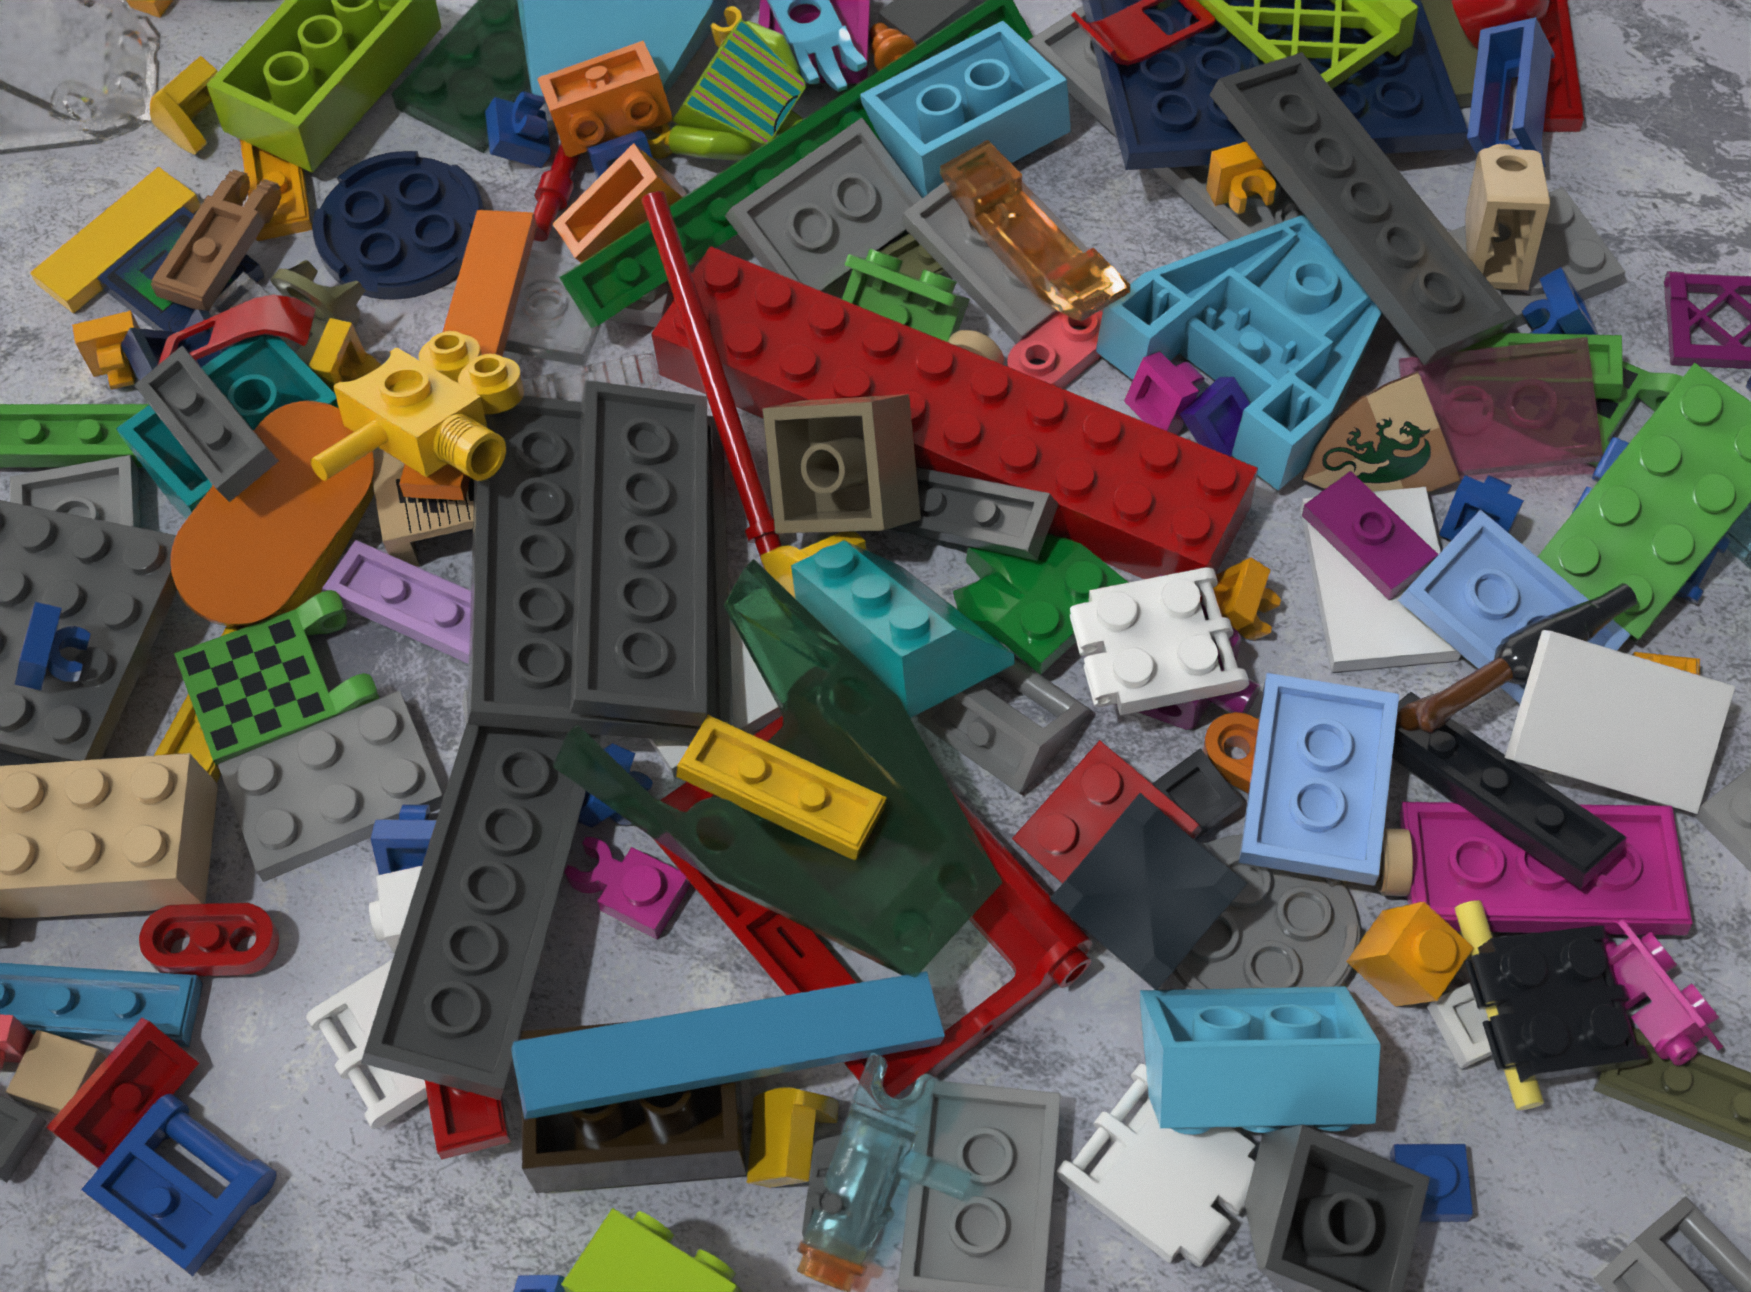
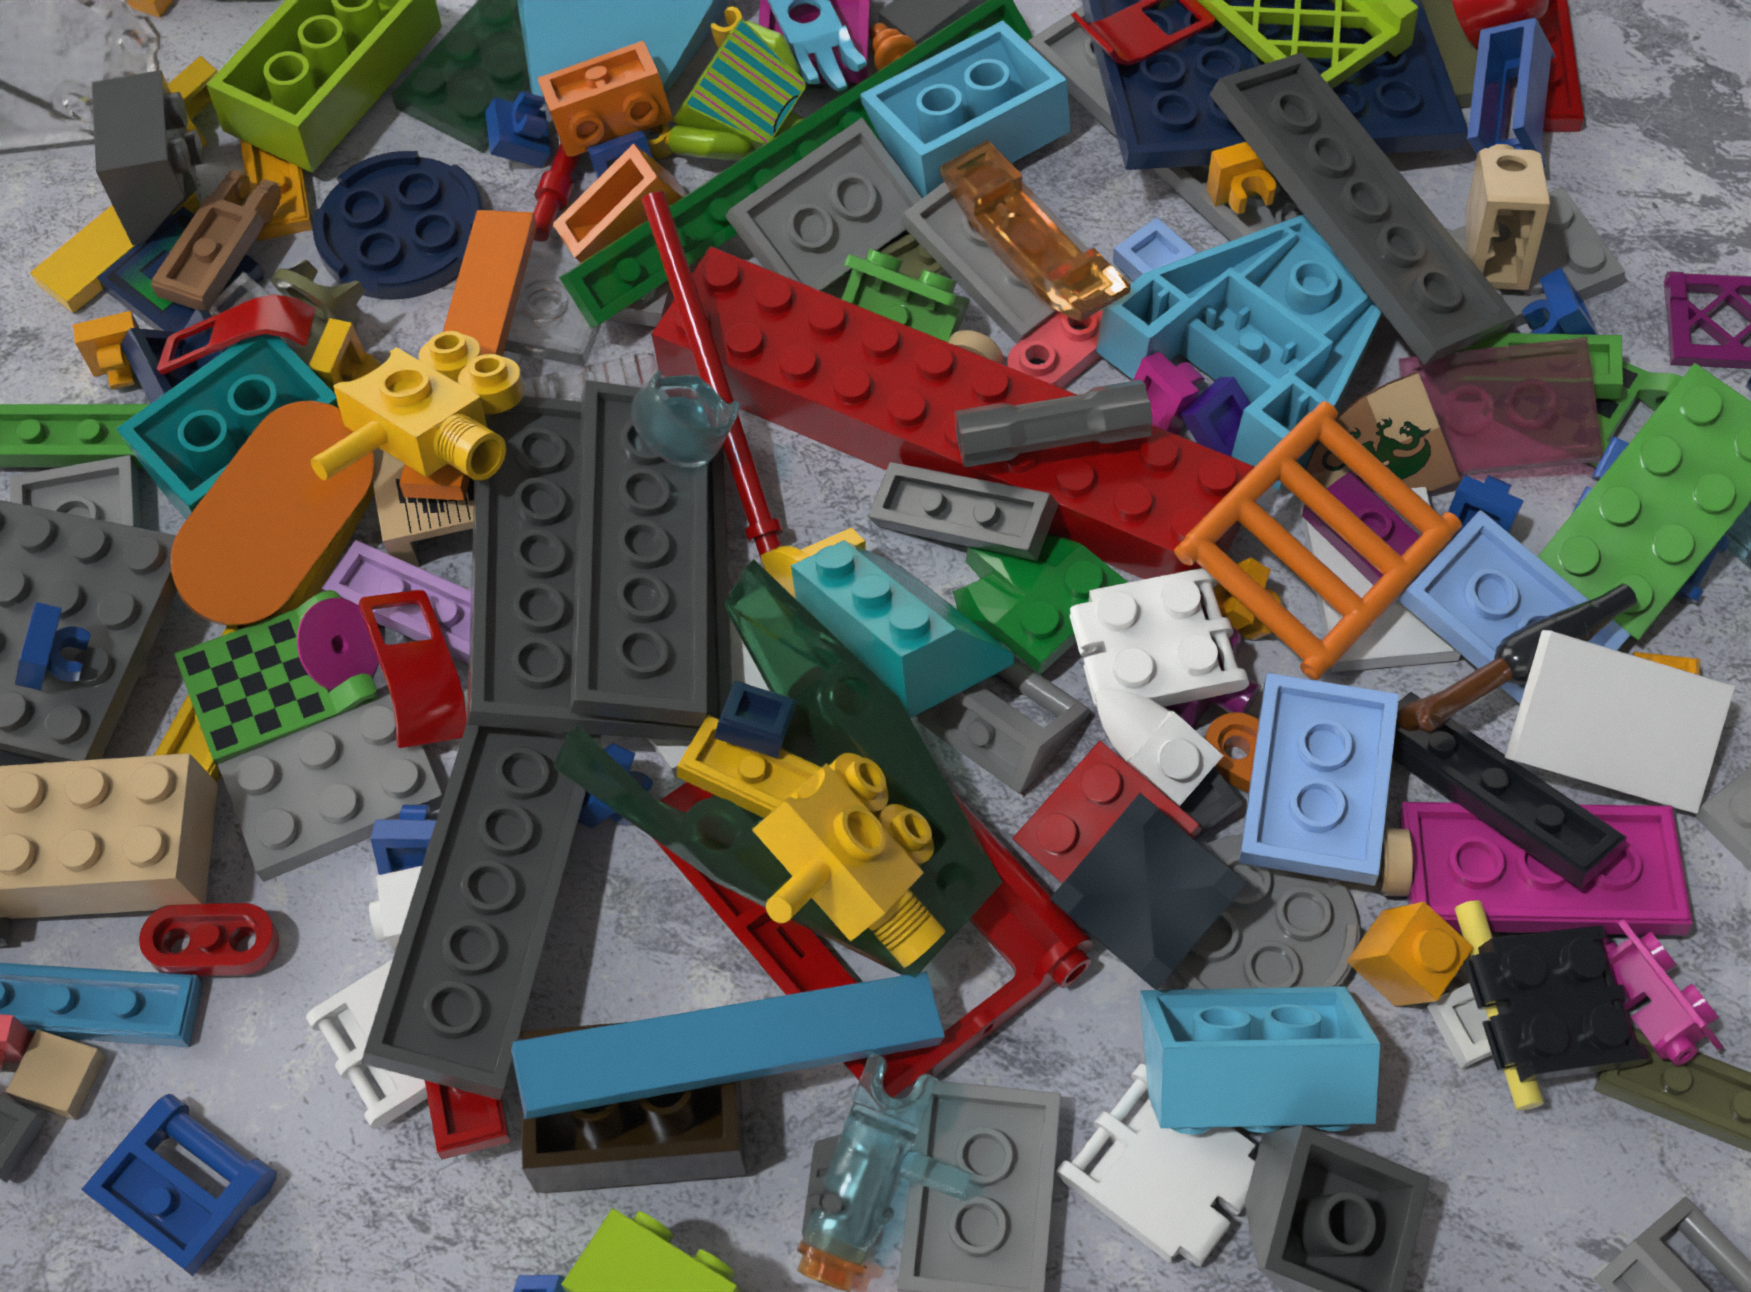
red plate [46,1018,200,1169] -> none
dark grey plate [134,346,279,502] -> none
dark pink plate [564,837,691,940] -> none
yellow tile [746,1087,839,1188] -> none
dark tan brick [762,394,921,534] -> none
blue plate [1390,1144,1473,1222] -> none
none -> dark grey slope [91,70,204,245]
none -> dark pink piece [297,598,379,690]
none -> red piece [359,590,466,749]
none -> clear light blue hair [630,370,740,467]
none -> dark blue tile [714,681,797,758]
none -> yellow piece [752,753,946,968]
none -> dark grey axle [955,379,1153,467]
none -> white plate [1095,689,1224,806]
none -> light blue plate [1113,217,1197,281]
none -> orange bar [1174,401,1462,681]

